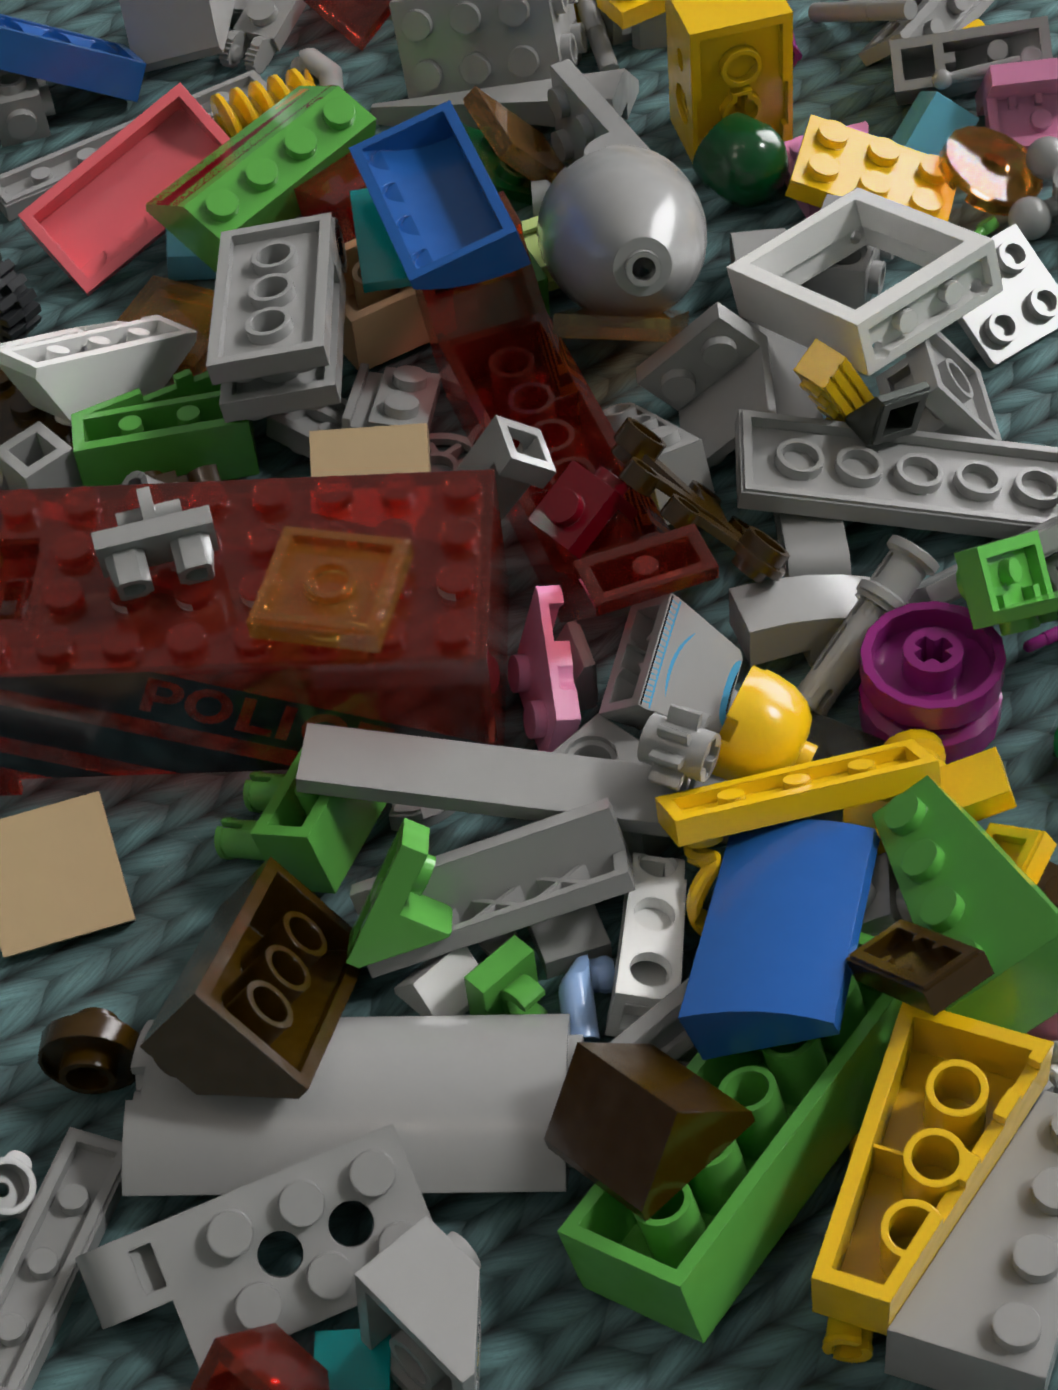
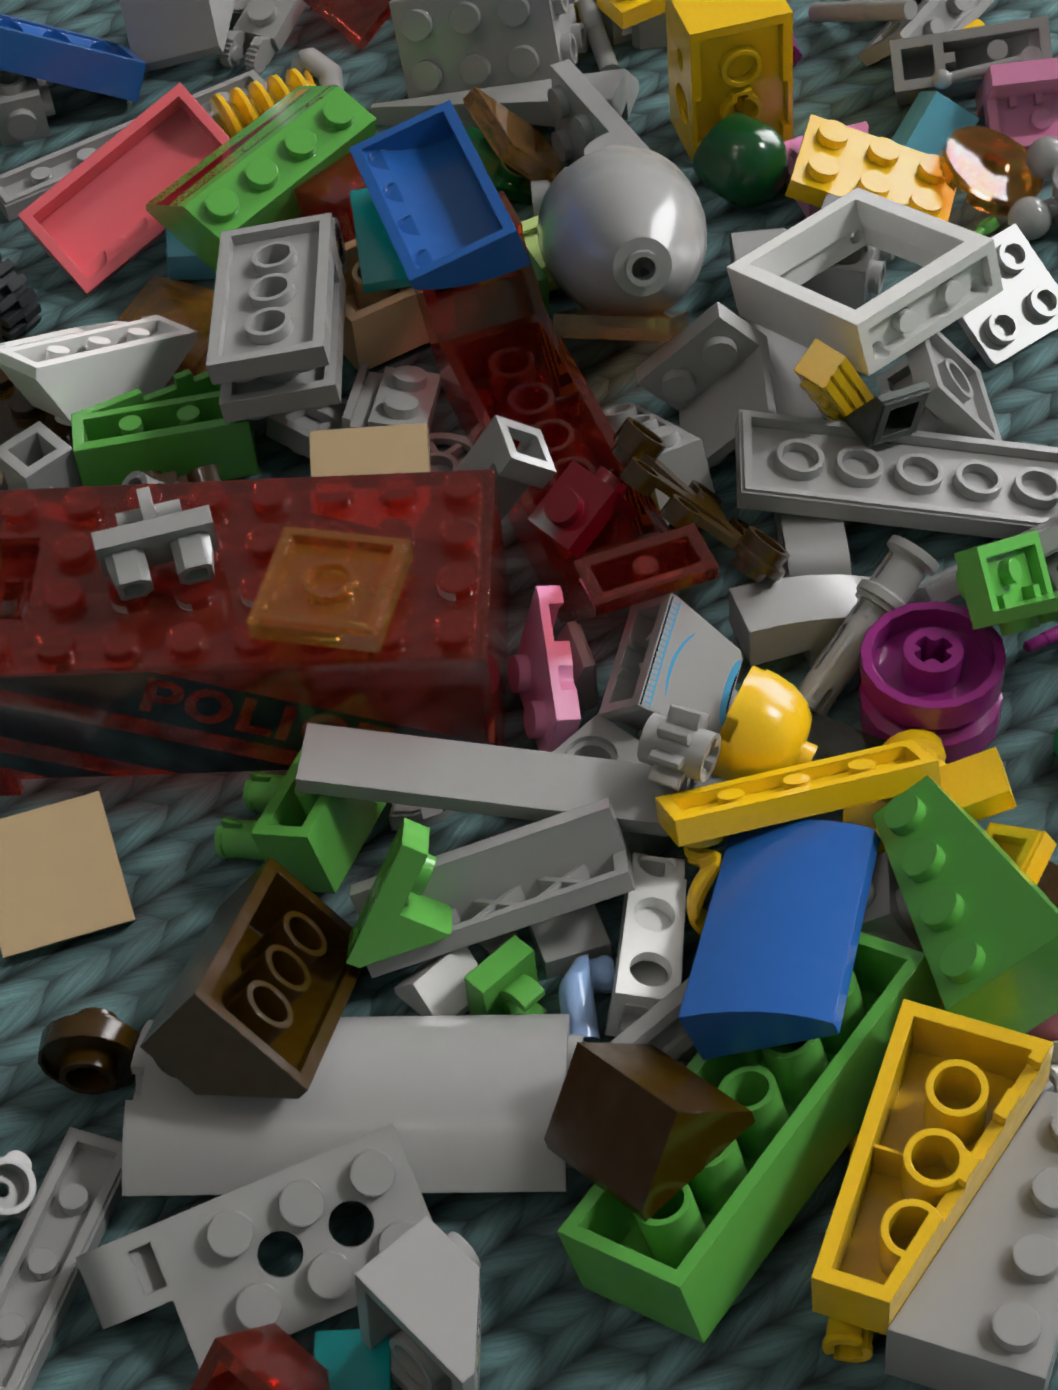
dark brown plate [846,919,995,1016] -> none

